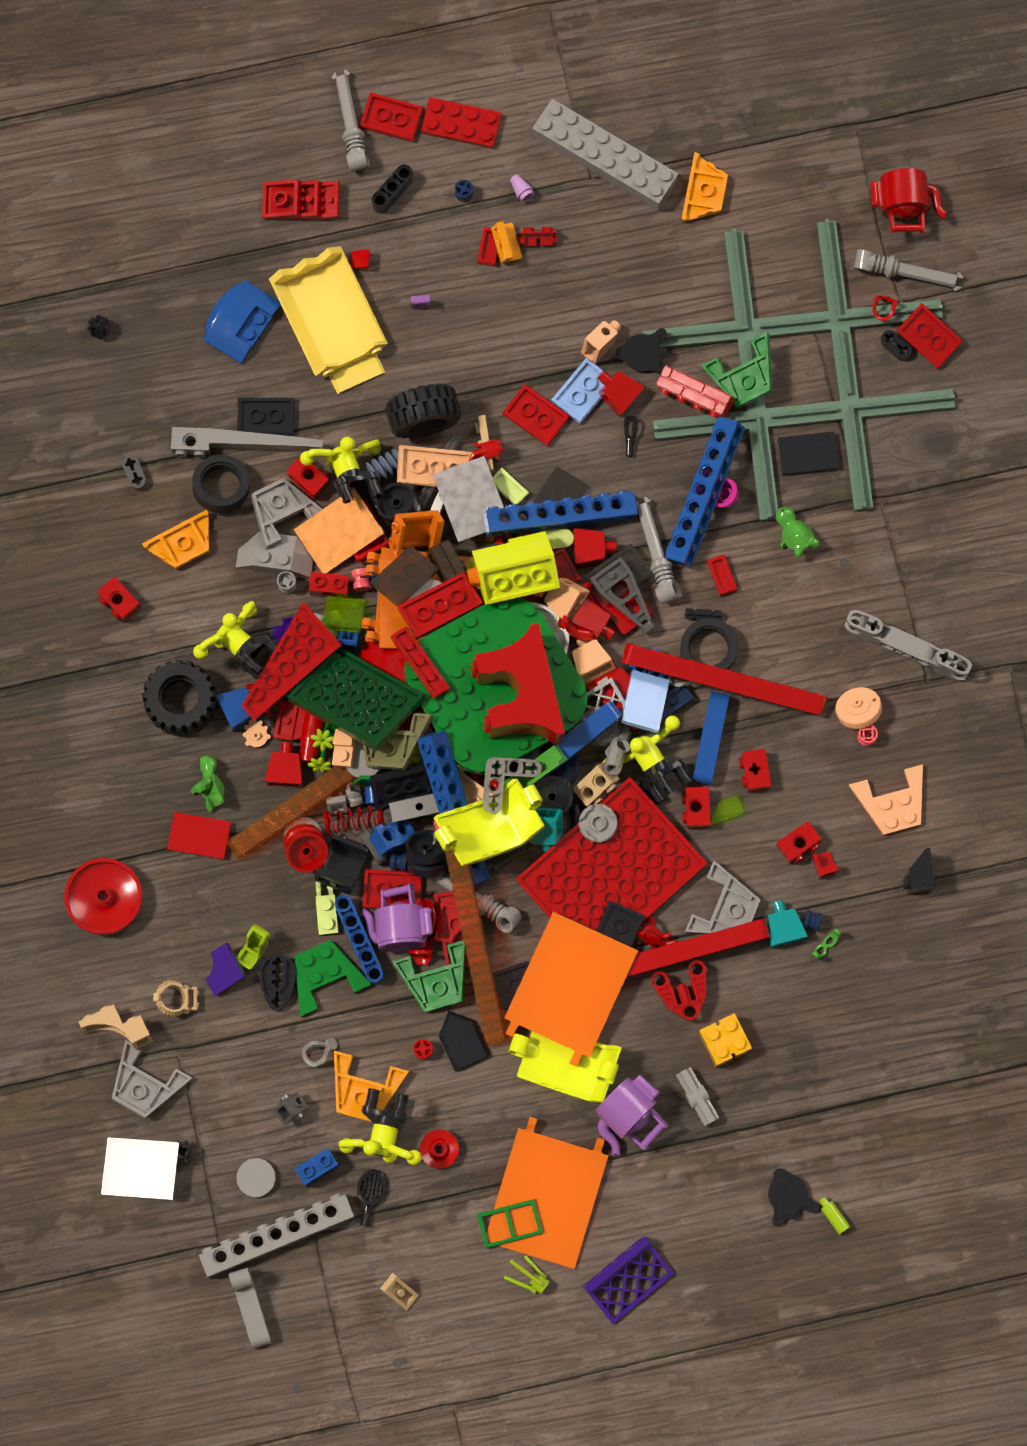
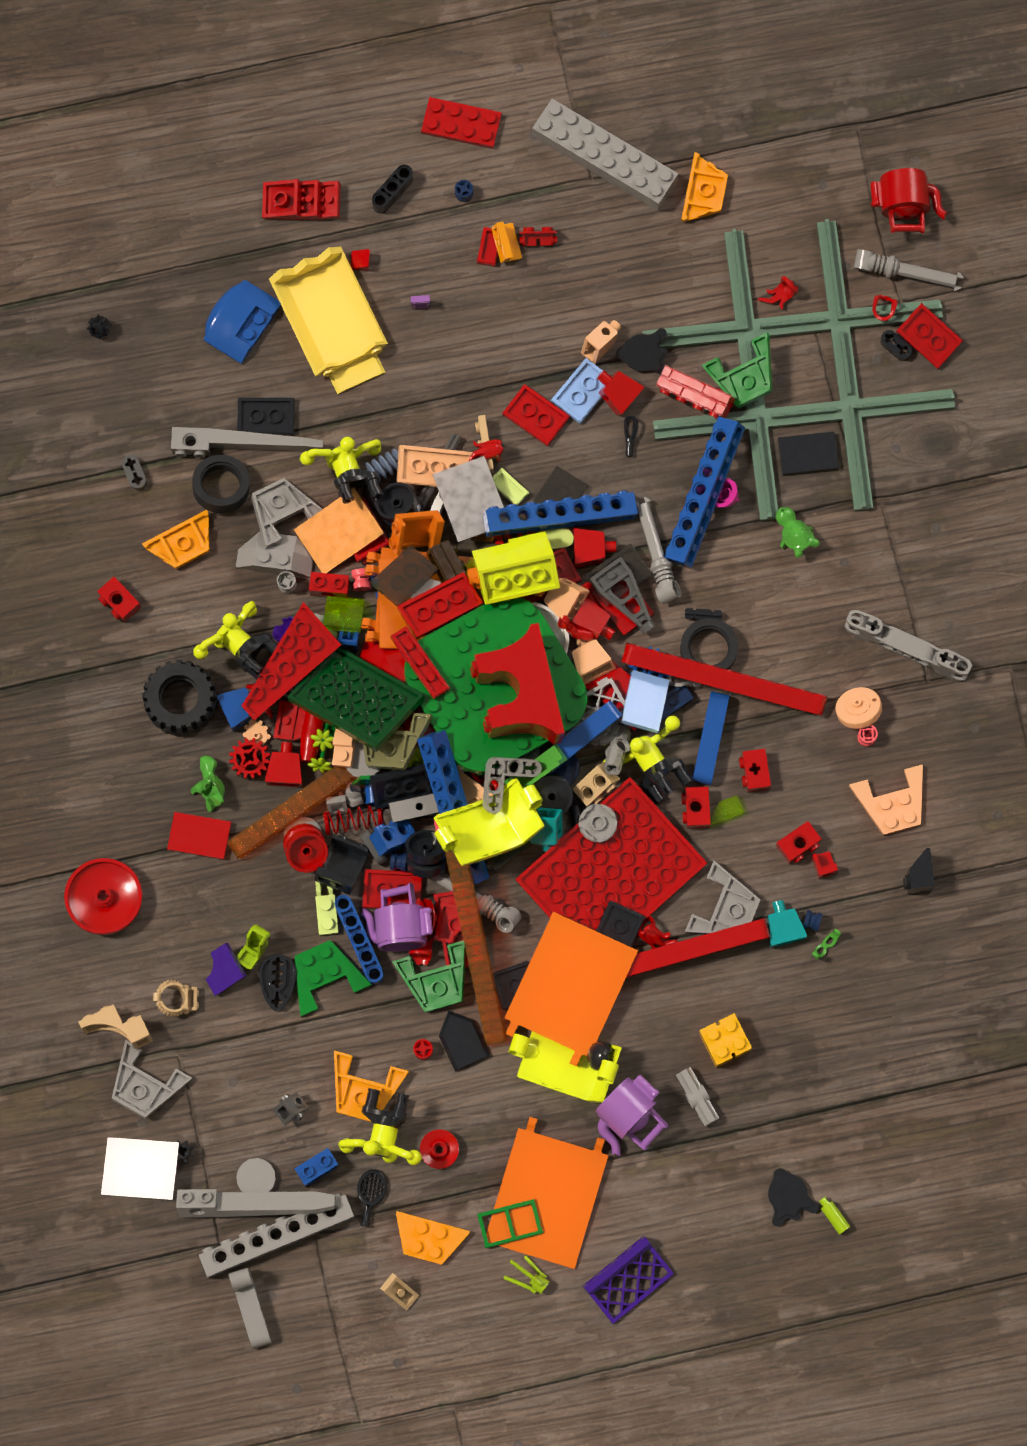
red brick [286,455,330,500] -> none
light grey piece [302,1038,337,1067] -> none
light grey piece [332,70,370,172] -> none
red tile [360,92,424,143] -> none
black tyre [385,383,461,439] -> none
lavender cone [510,175,535,203] -> none
red connector [651,960,706,1021] -> none
red tile [707,554,737,597] -> none
none -> light grey piece [176,1189,336,1217]
none -> red gear [229,738,271,780]
none -> light orange wing [396,1211,470,1265]
none -> black hair [587,1041,612,1071]
none -> red piece [757,276,798,310]

